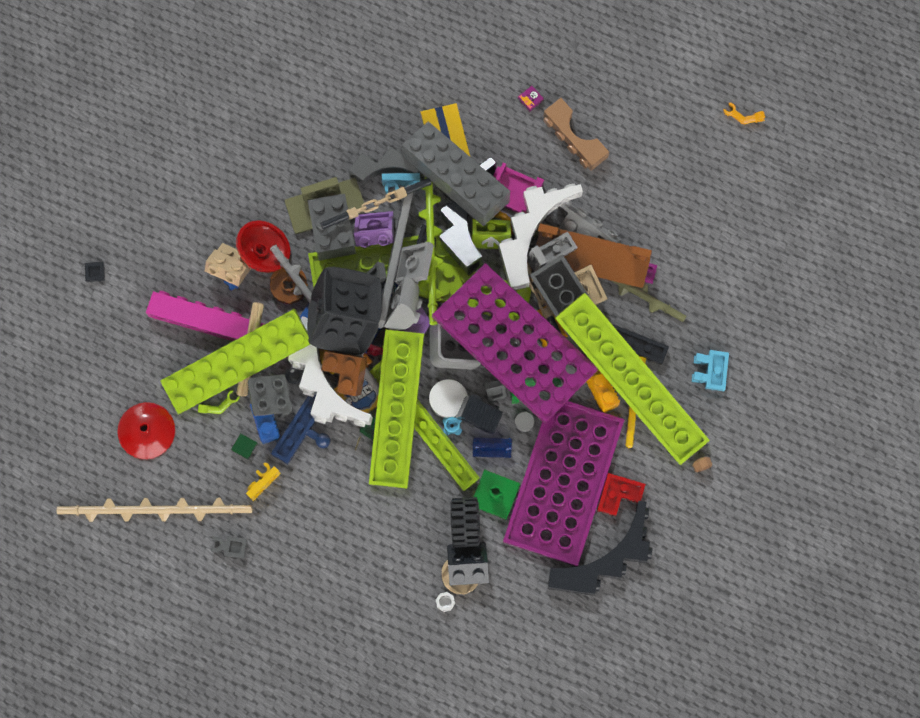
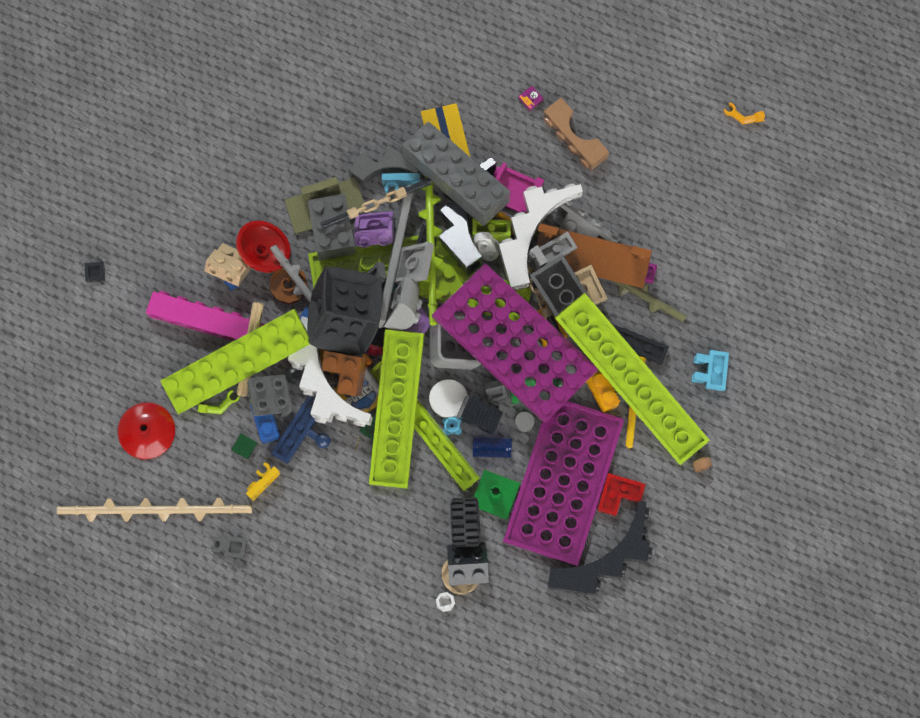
none -> white plate [474,232,499,261]

